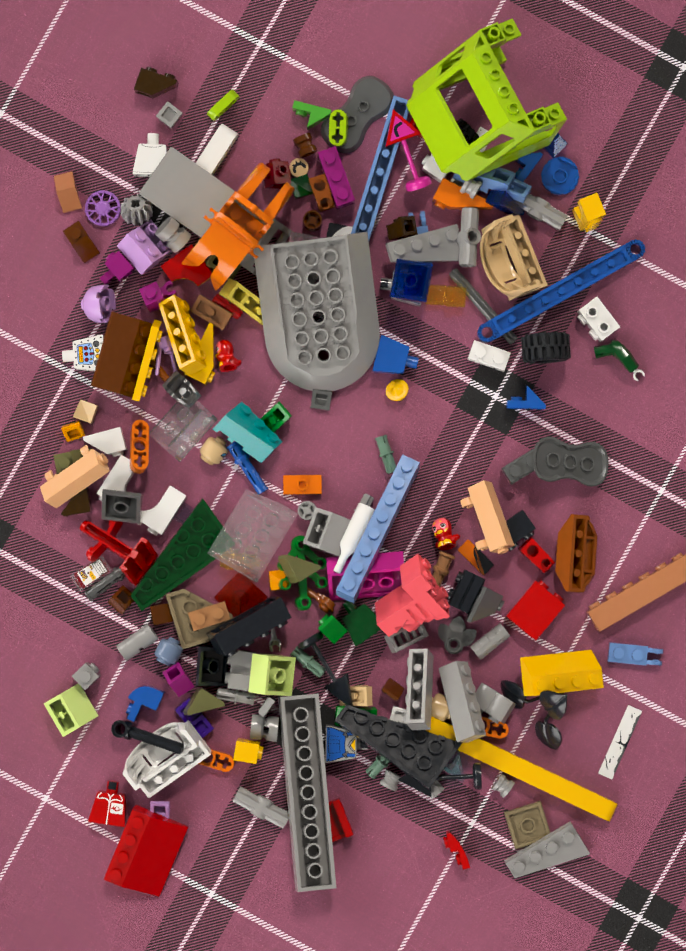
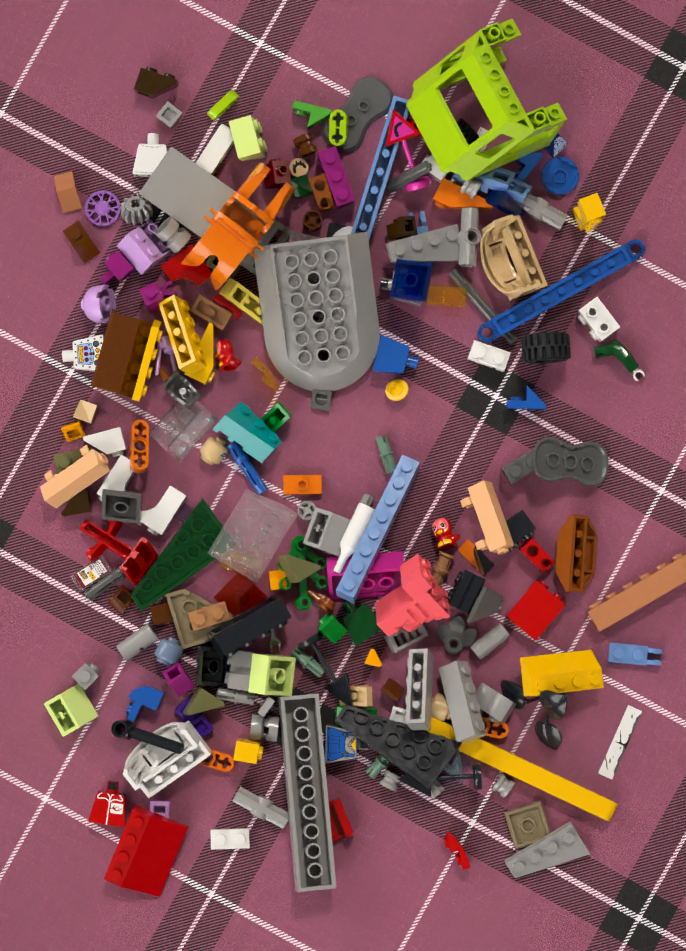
none -> white plate [210,828,250,850]
none -> yellowish green slope [229,115,268,161]
none -> clear yellow slope [250,357,279,392]
none -> light orange slope [364,648,382,667]
none -> dark grey axle [387,161,432,192]

